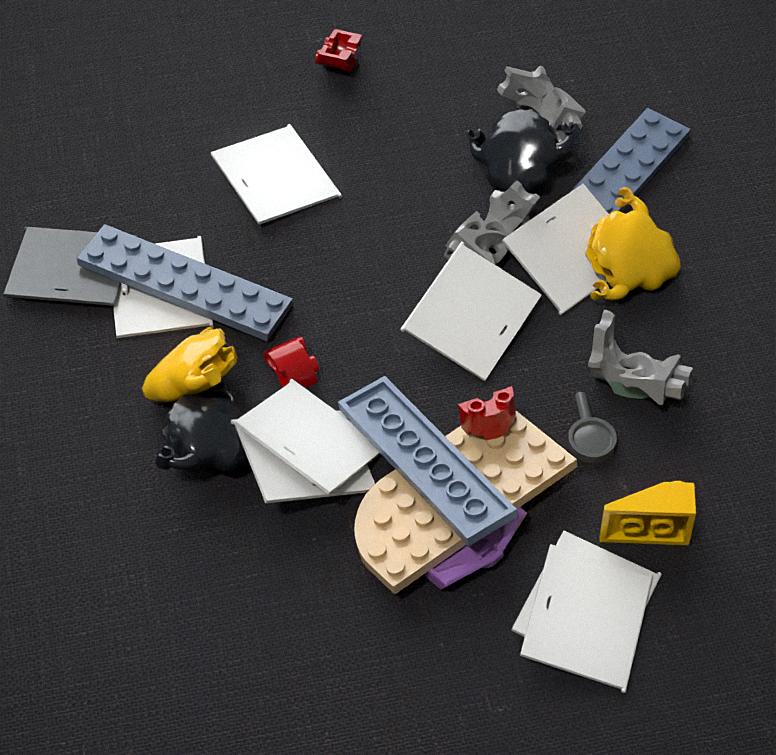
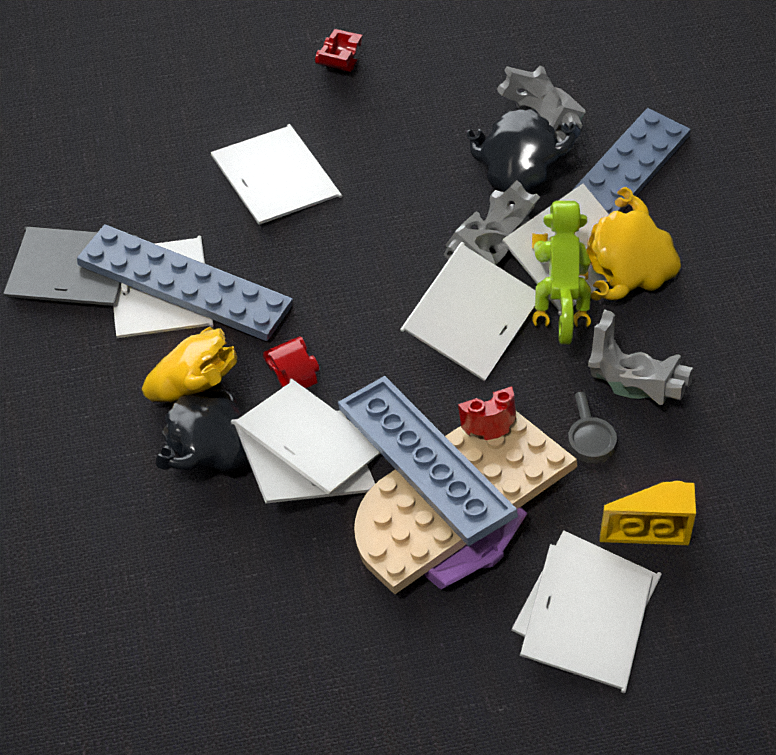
none -> lime animal [532,201,591,345]

